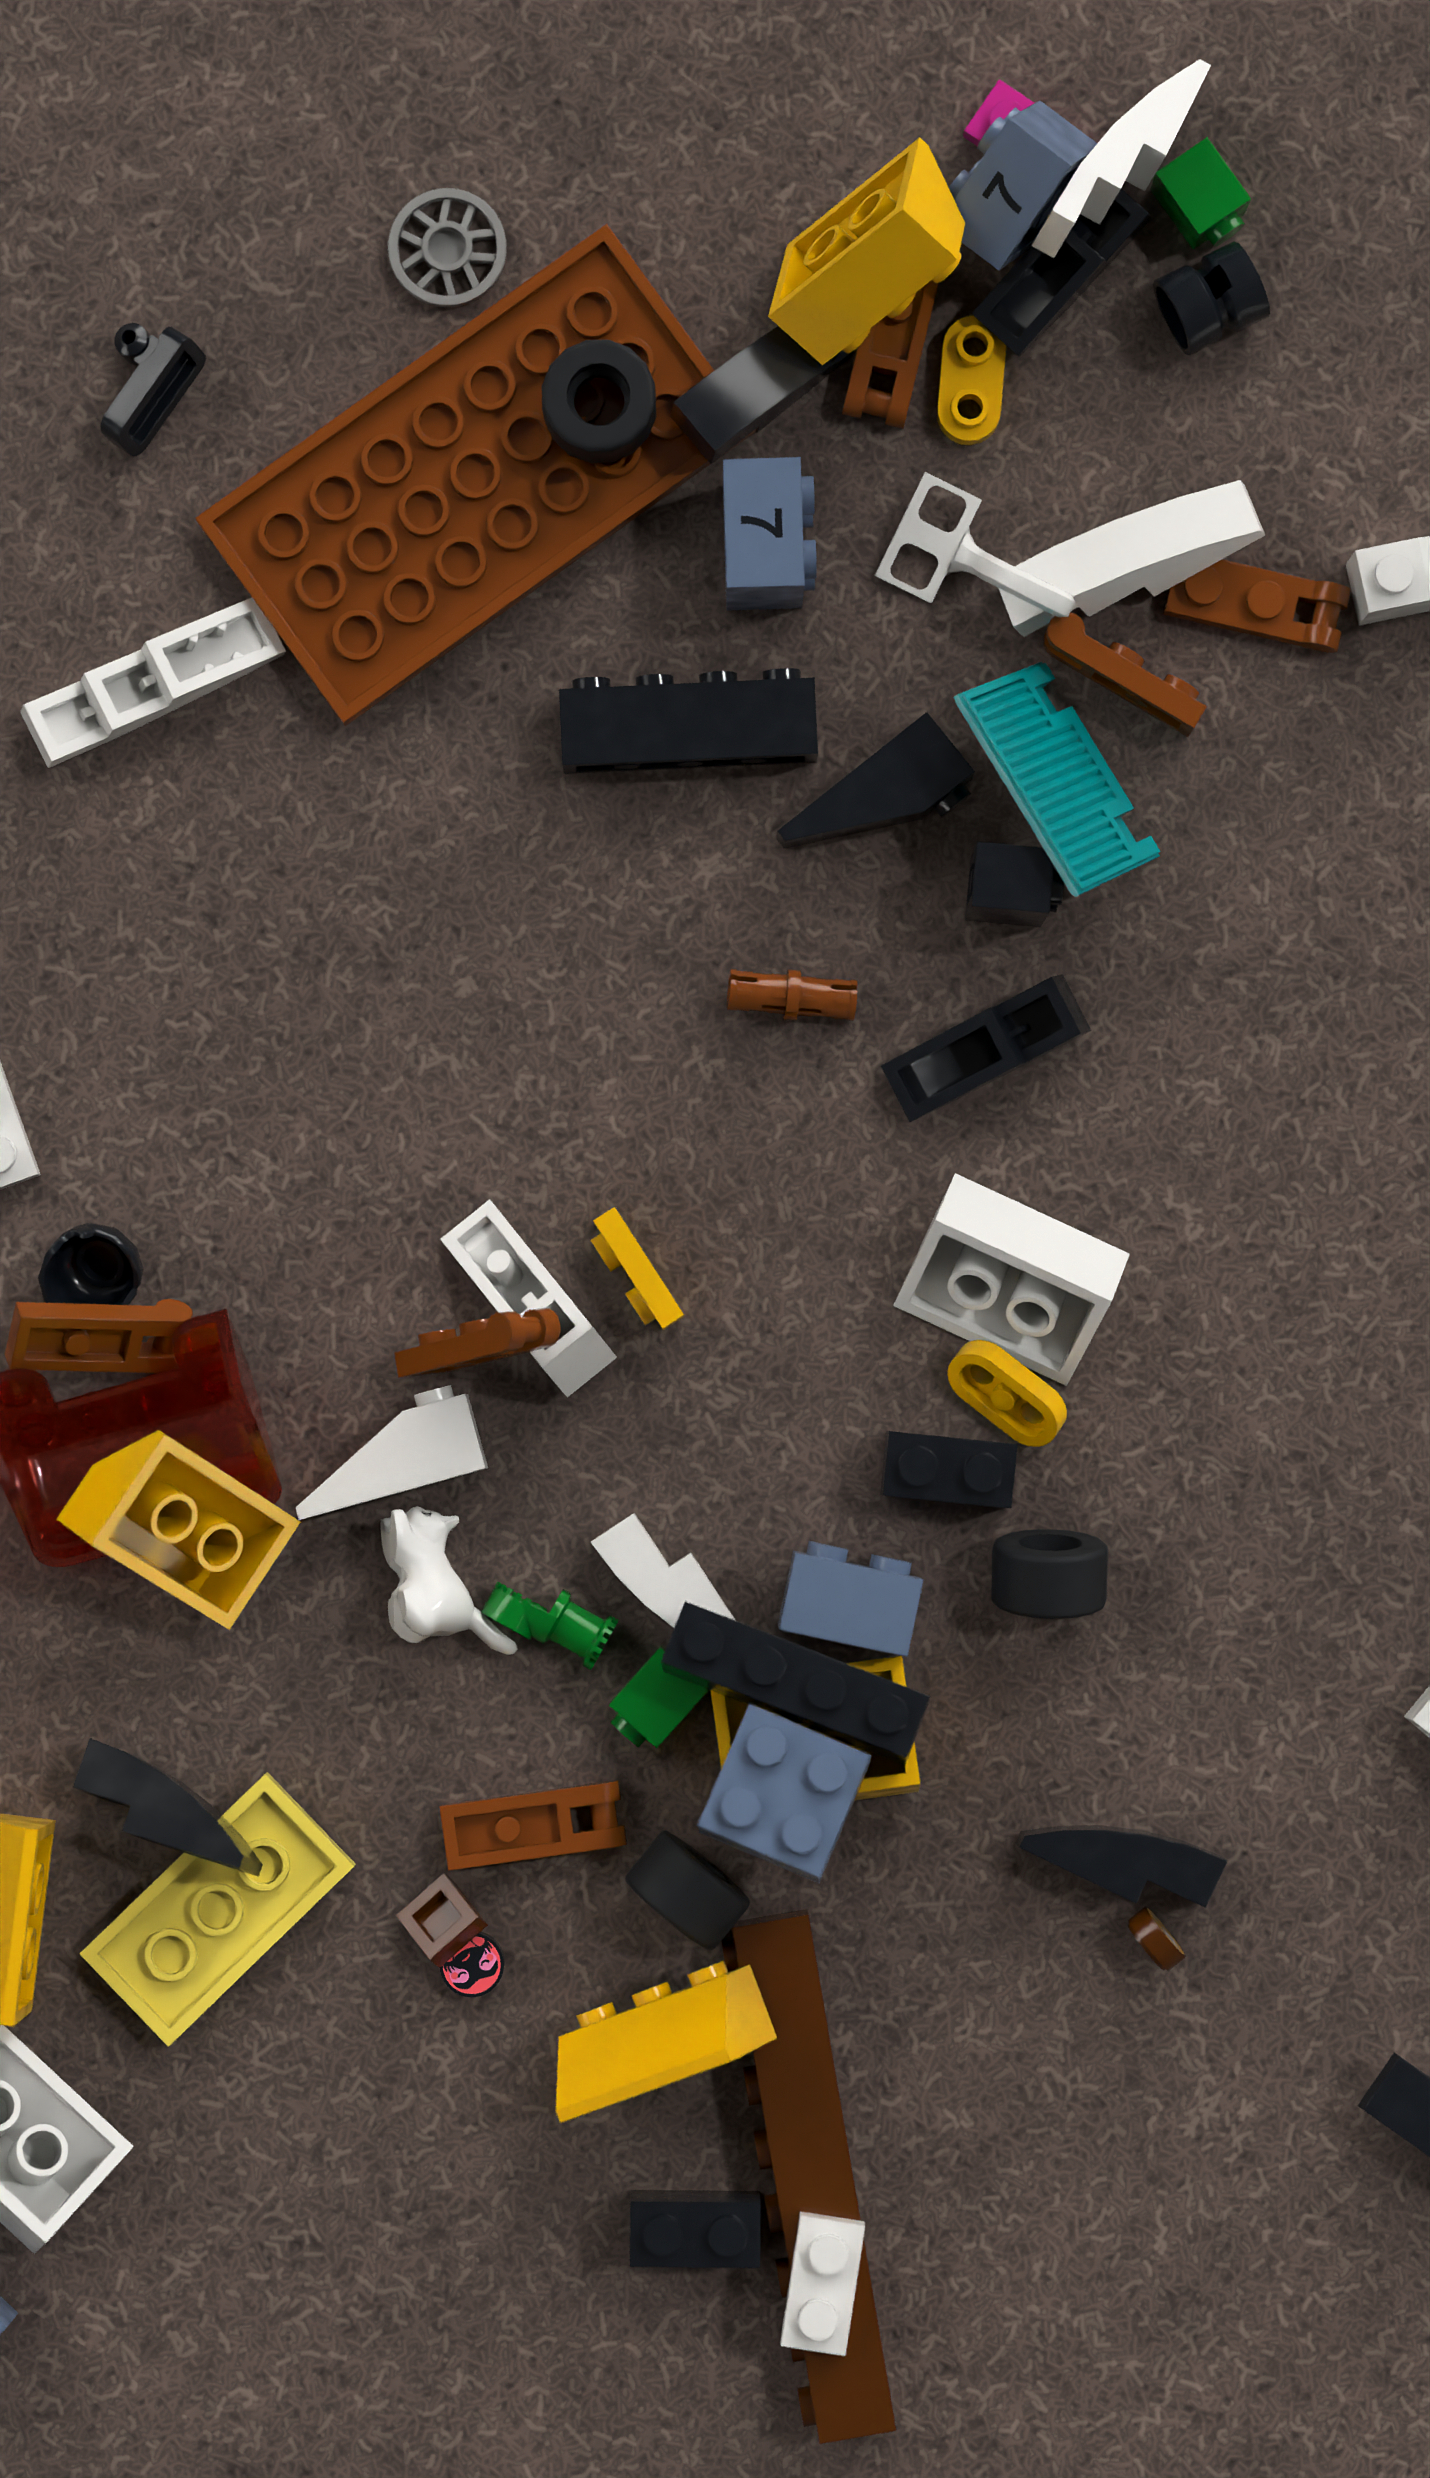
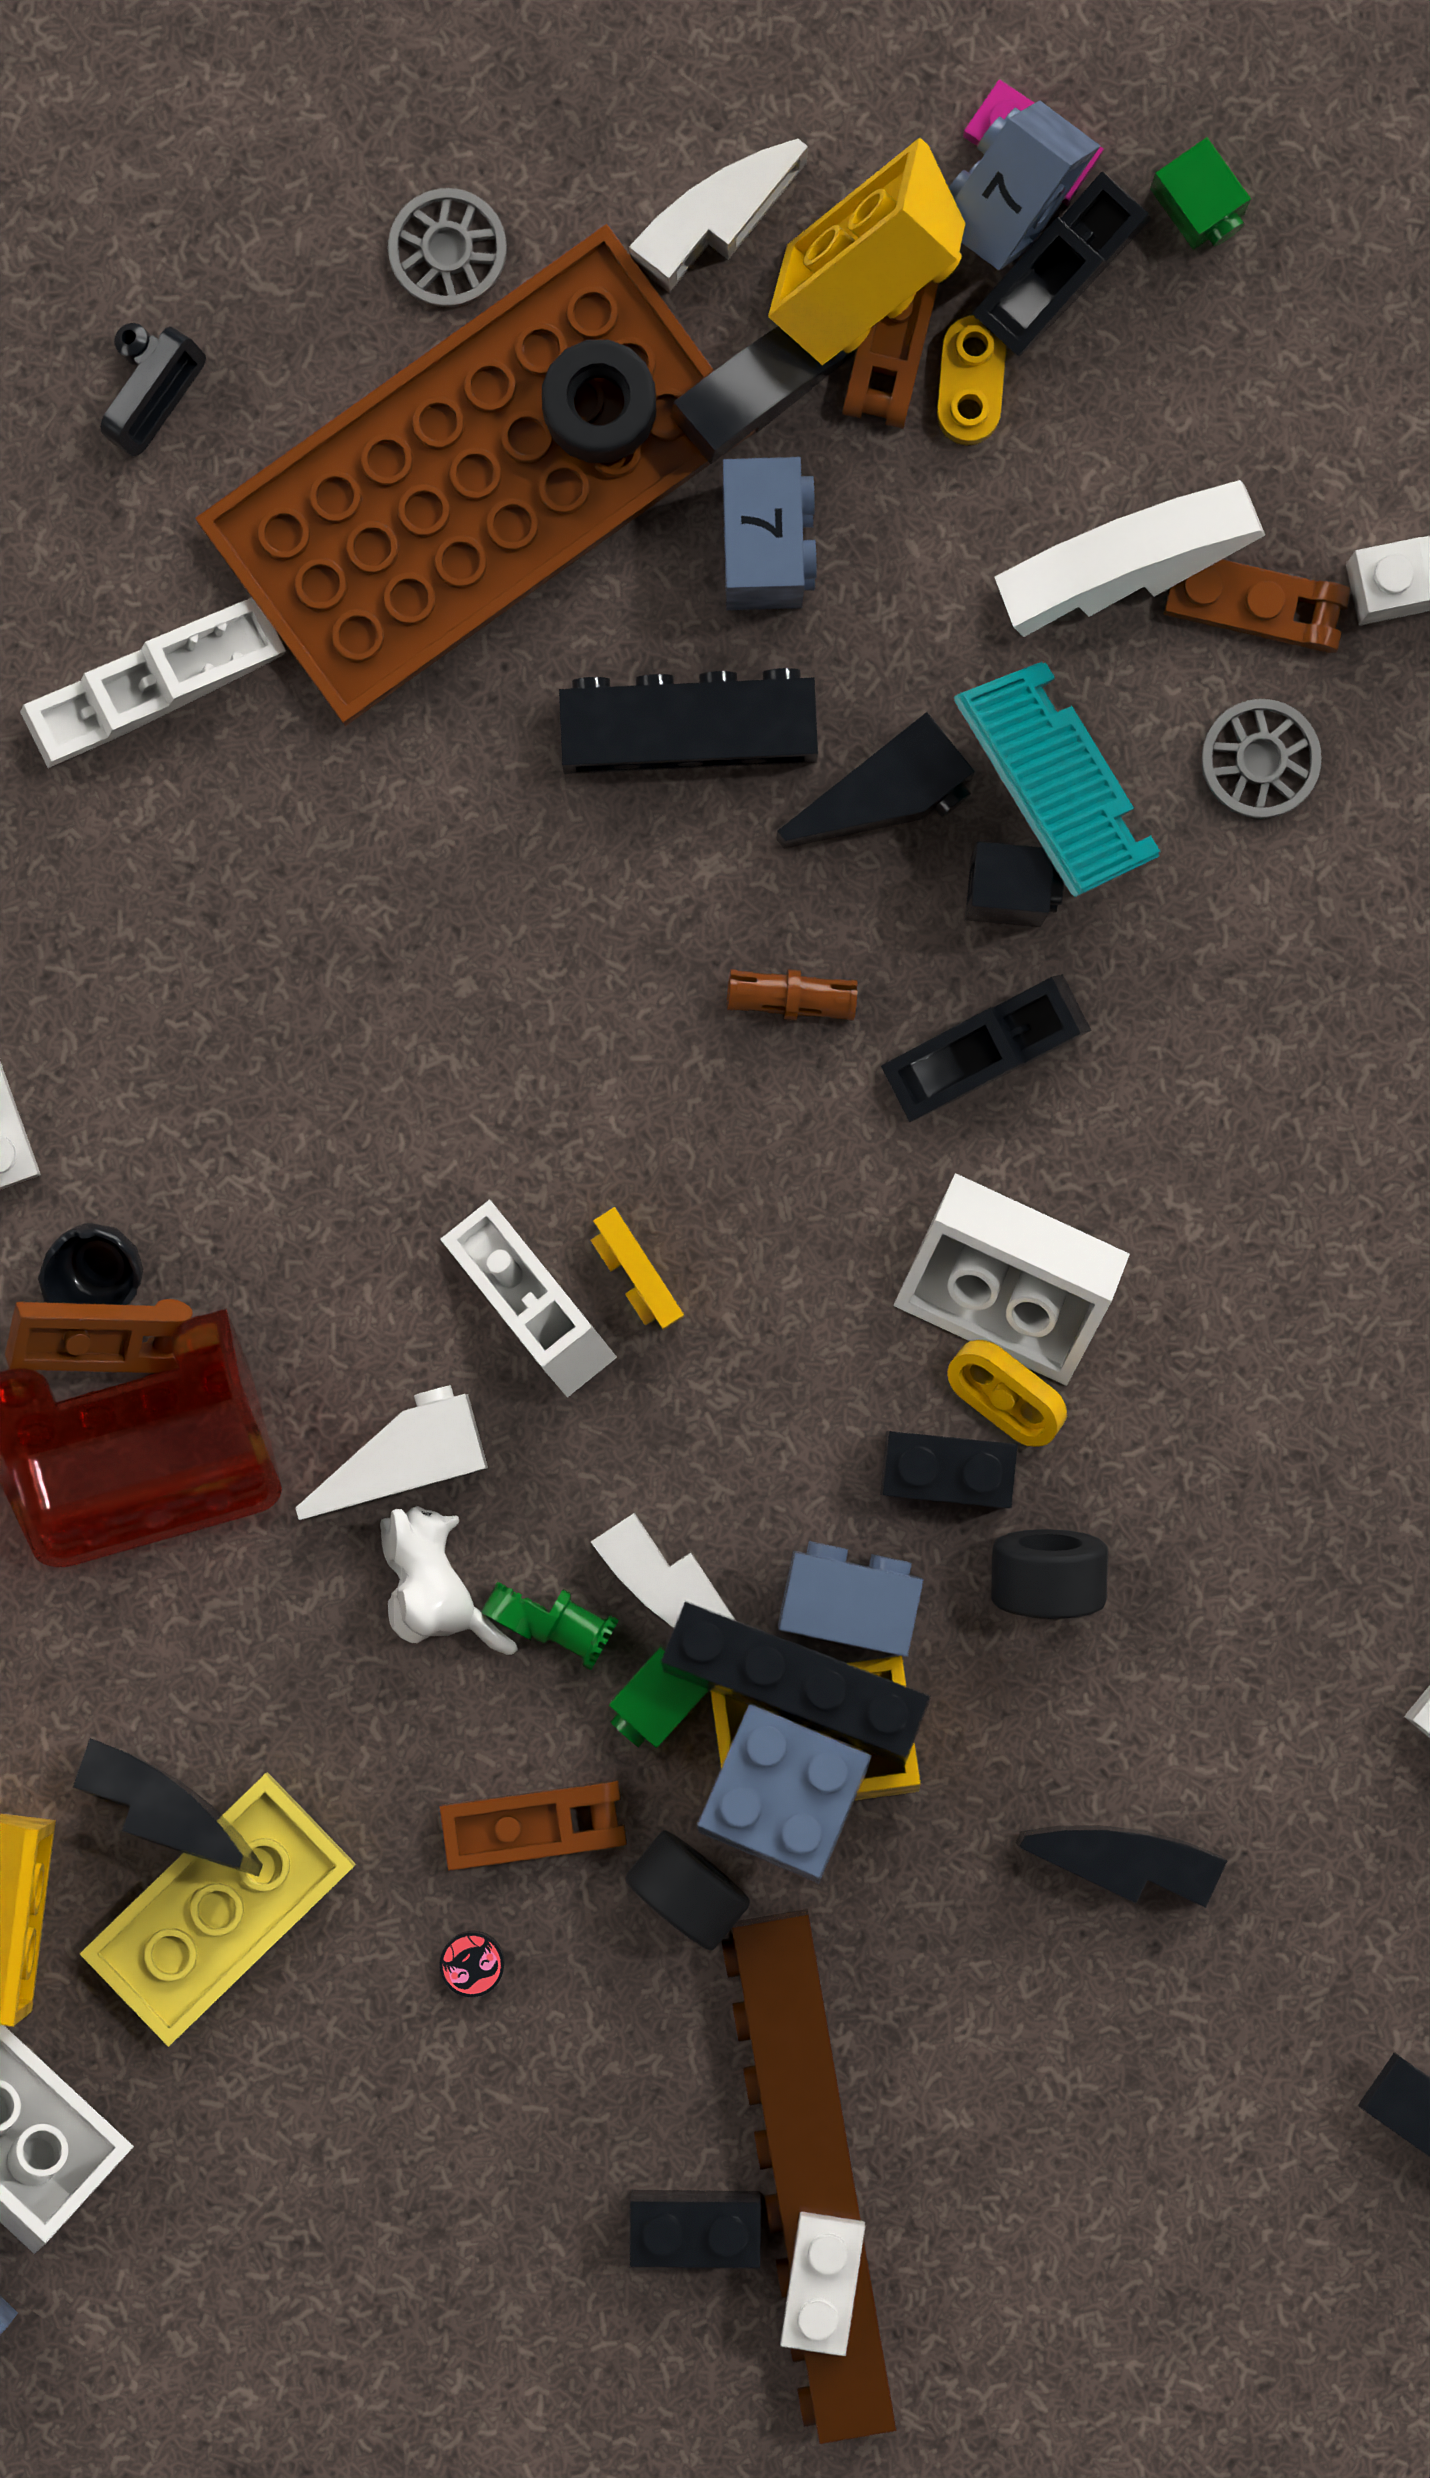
yellow slope [57,1430,301,1630] -> none
dark orange plate [394,1308,561,1378] -> none
tile [396,1873,488,1968] -> none
yellow slope [556,1961,777,2123] -> none
white piece [875,472,1075,617] -> none
white slope [1032,59,1211,258] -> none
dark orange plate [1043,612,1207,737] -> none
reddish brown tile [1128,1906,1186,1971] -> none
black wheel [1153,241,1270,356] -> none
none -> white slope [629,139,808,293]
none -> light grey wheel [1202,699,1321,818]

